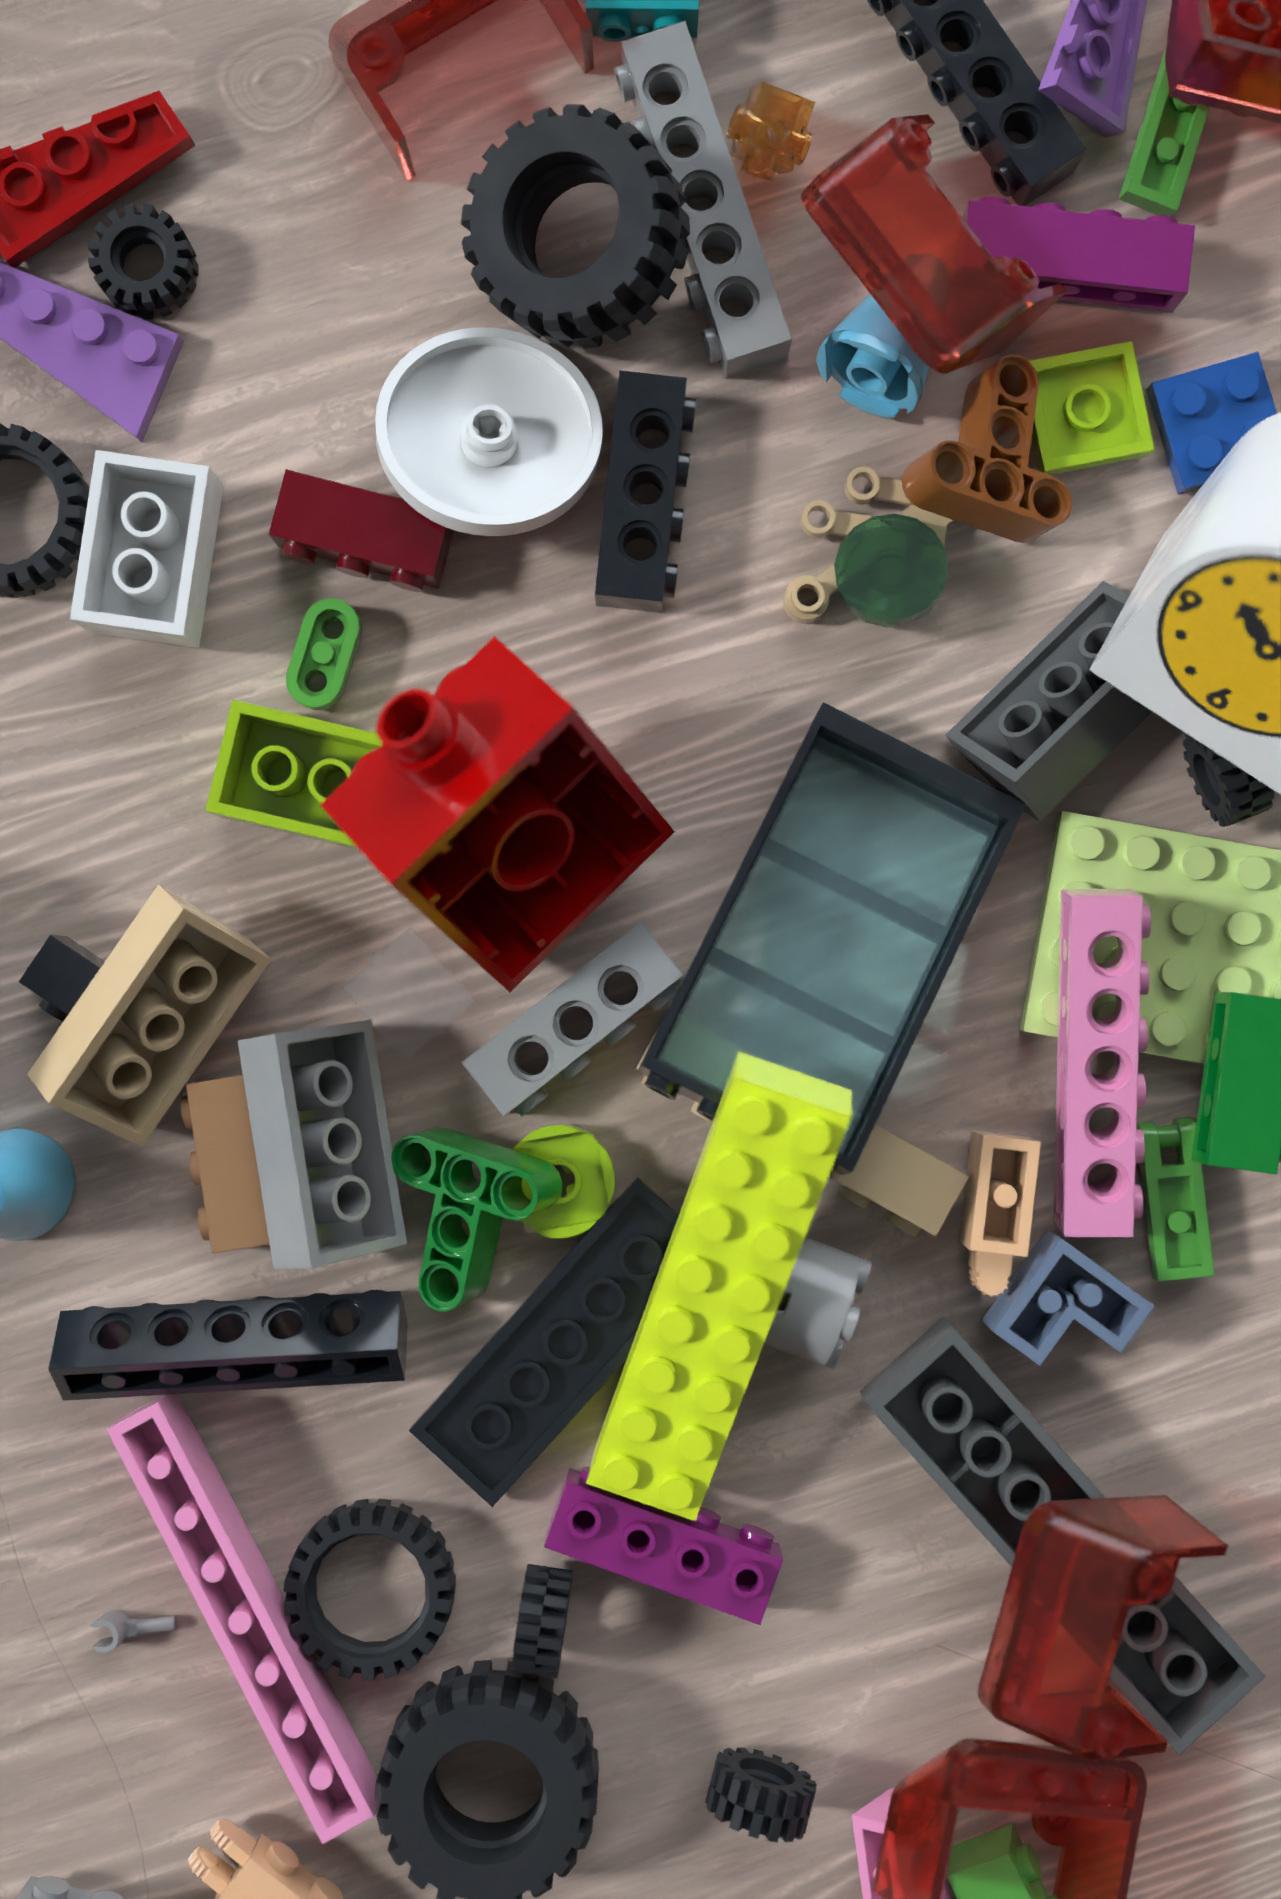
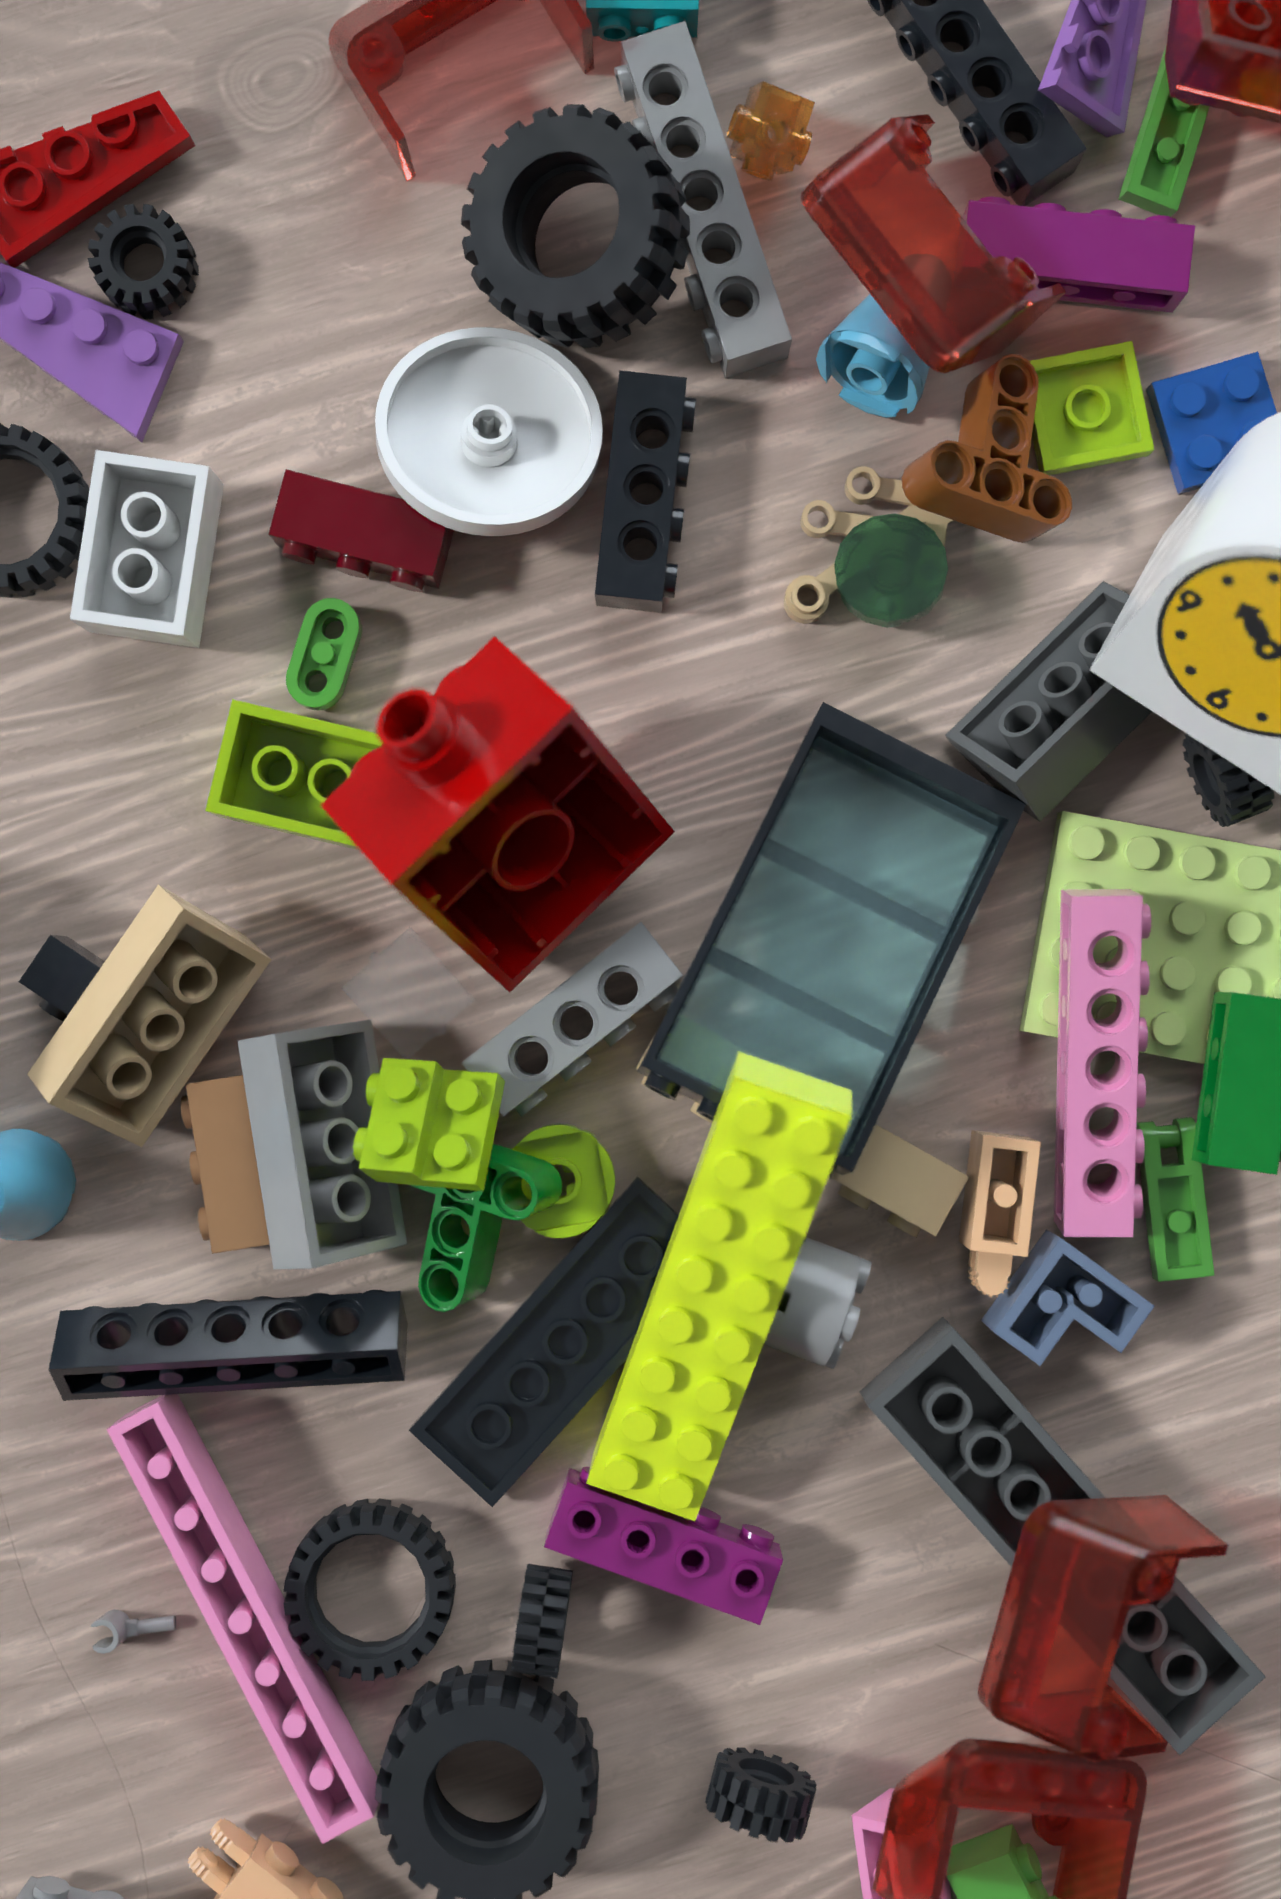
none -> lime plate [353,1058,505,1191]

